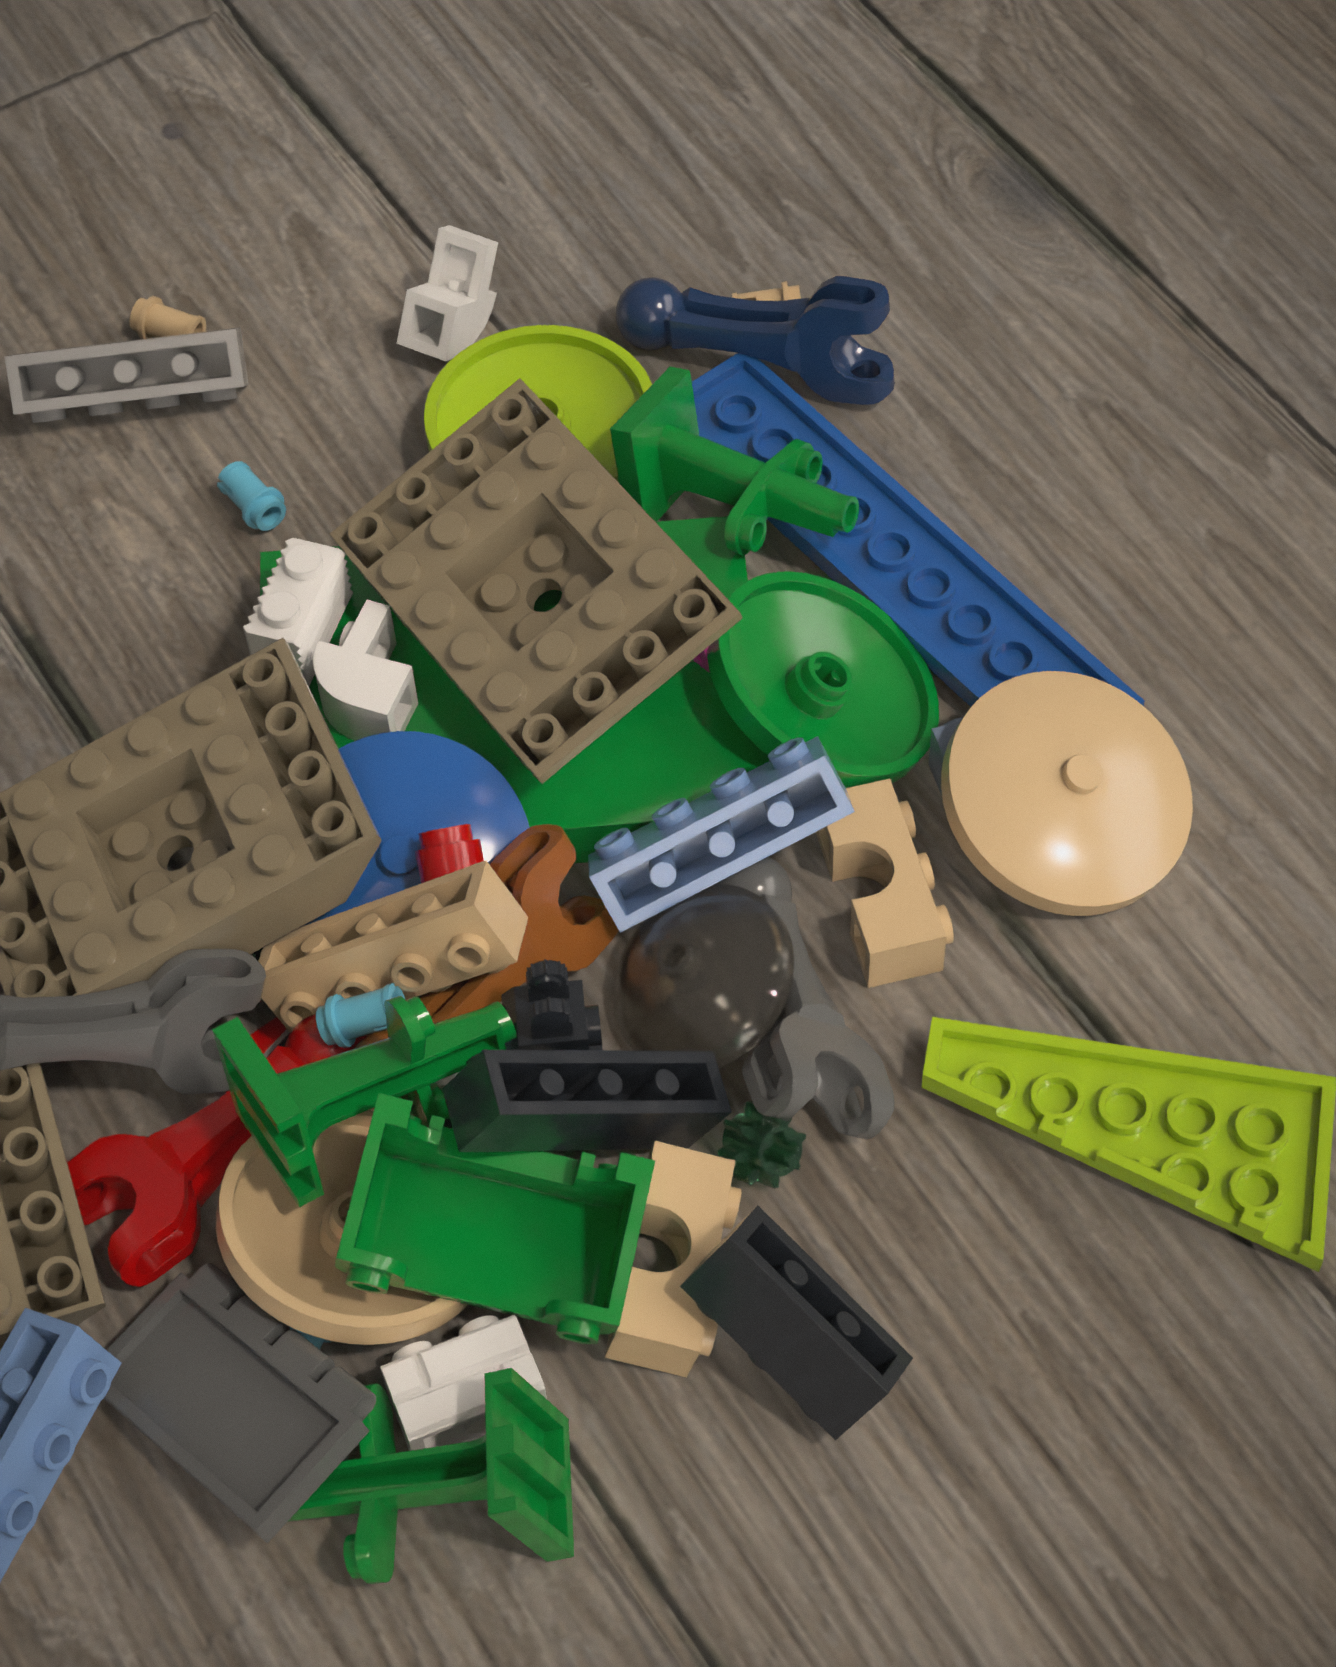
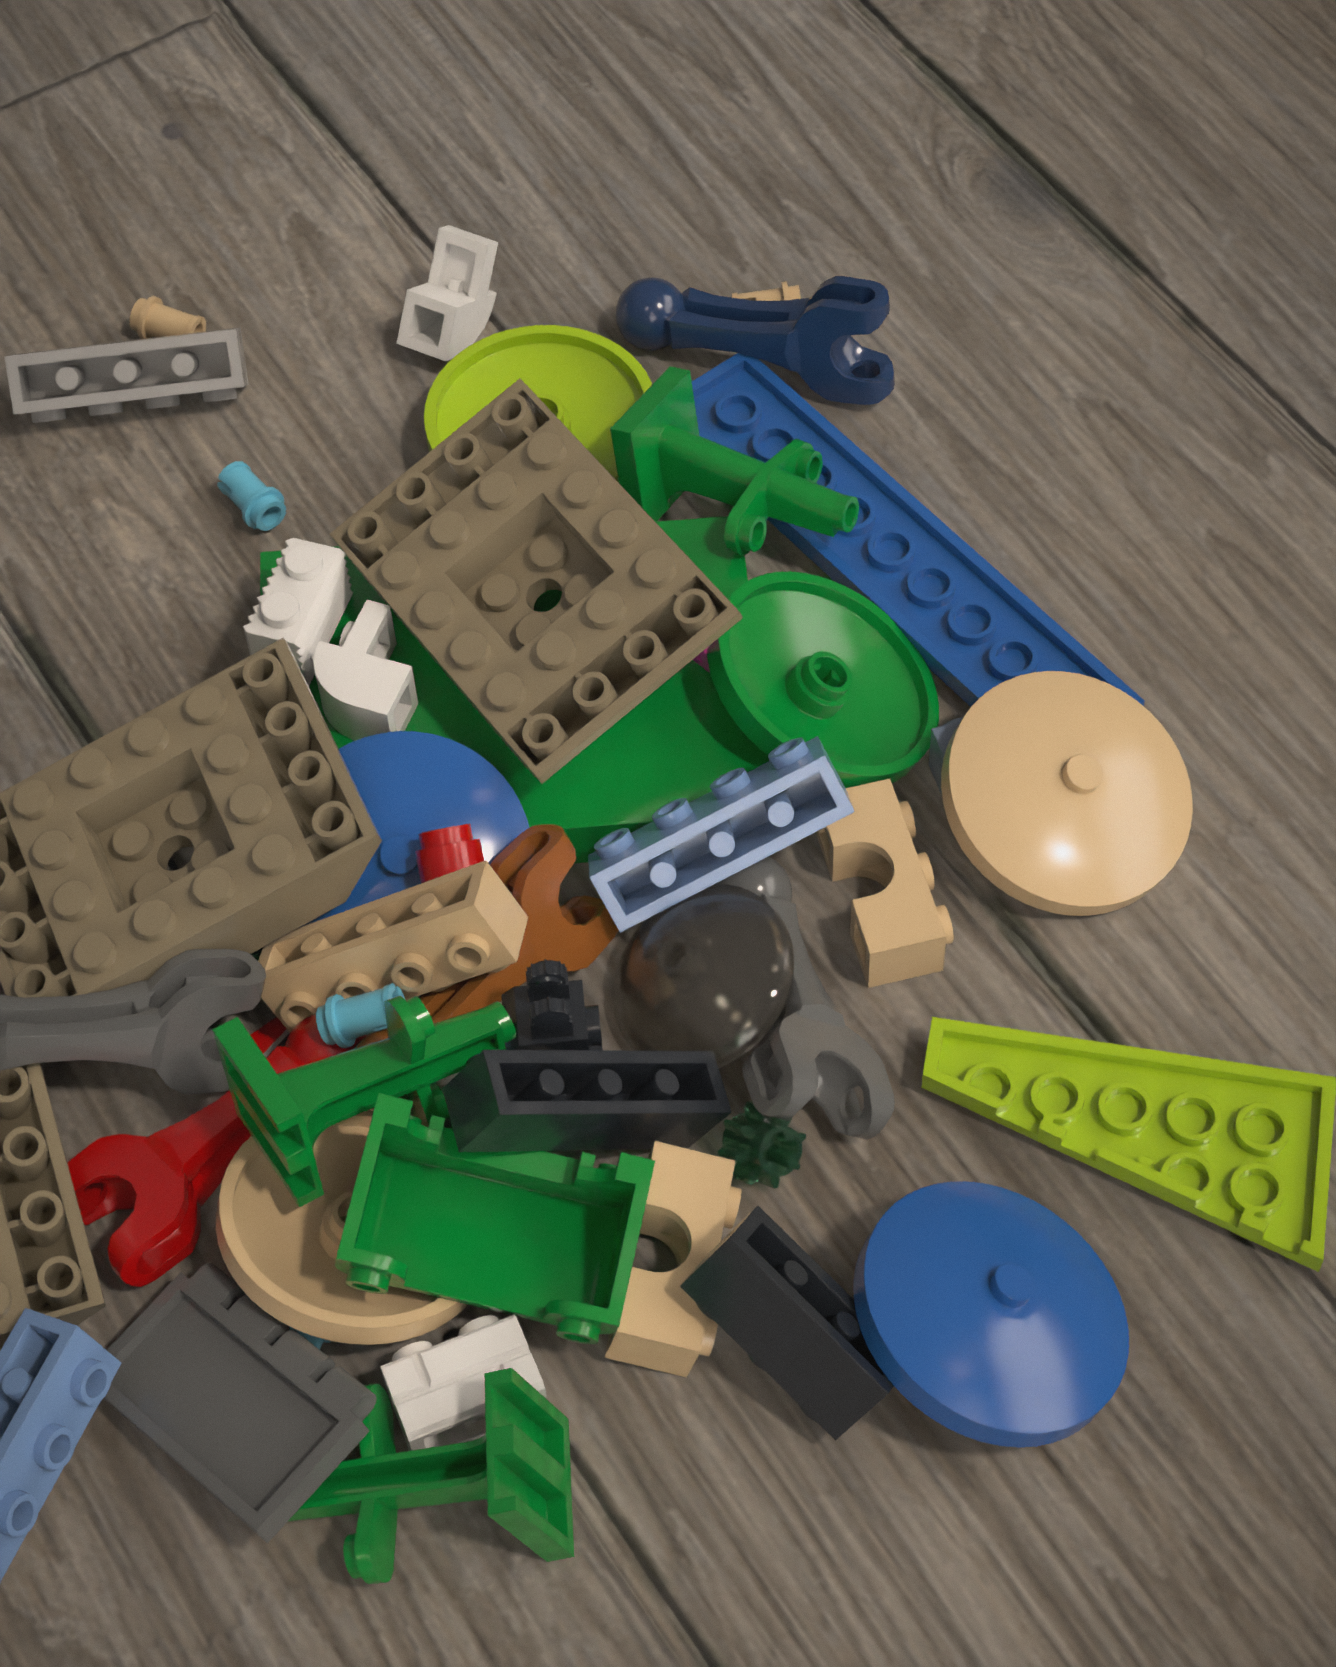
none -> blue dish [853,1181,1129,1448]

